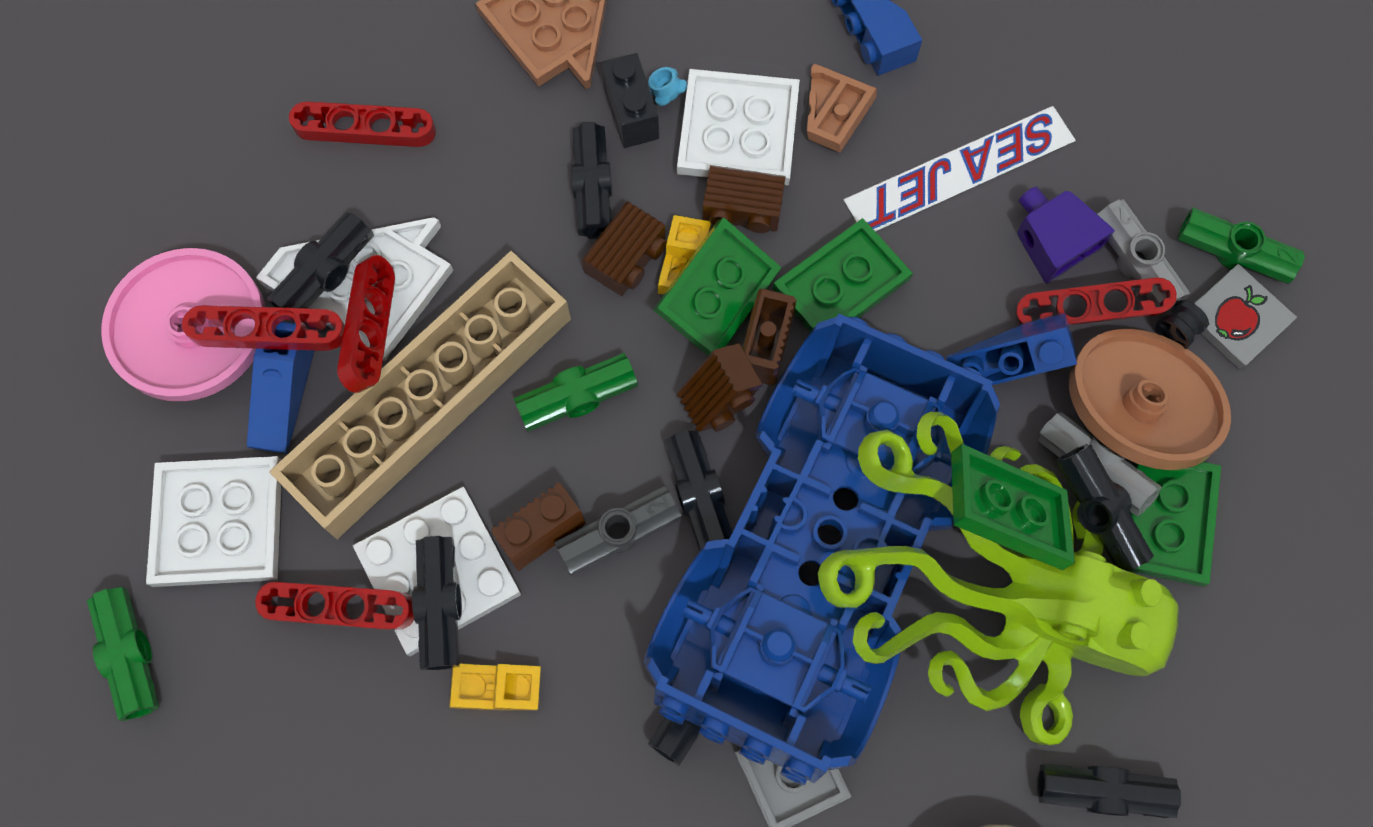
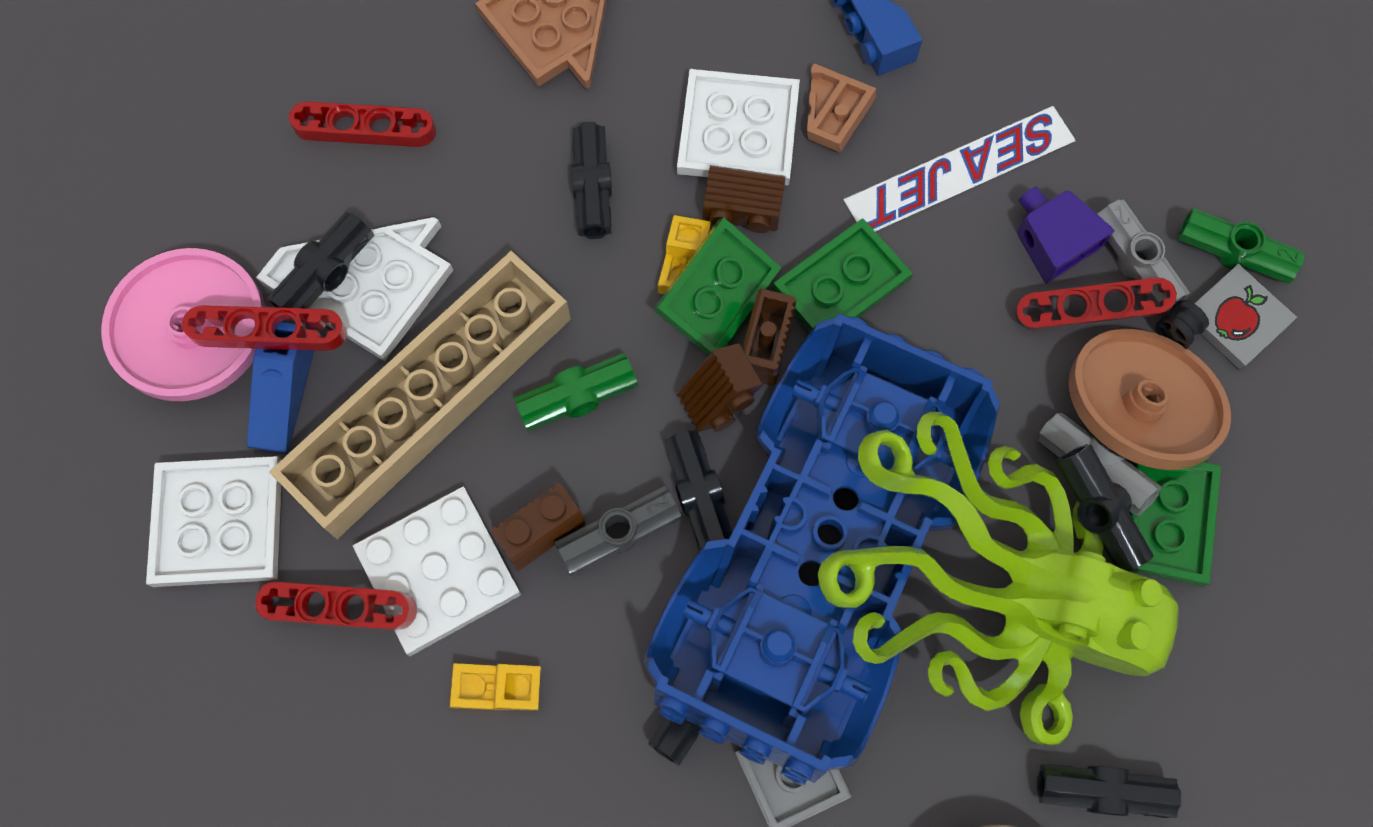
green piece [87,587,160,721] -> none
red beam [337,255,395,393] -> none
black piece [412,536,462,670] -> none
reddish brown brick [582,201,667,296] -> none
black brick [601,53,659,148] -> none
medium azure plate [648,67,687,106] -> none
blue slope [946,313,1077,385] -> none
green plate [951,444,1075,571] -> none

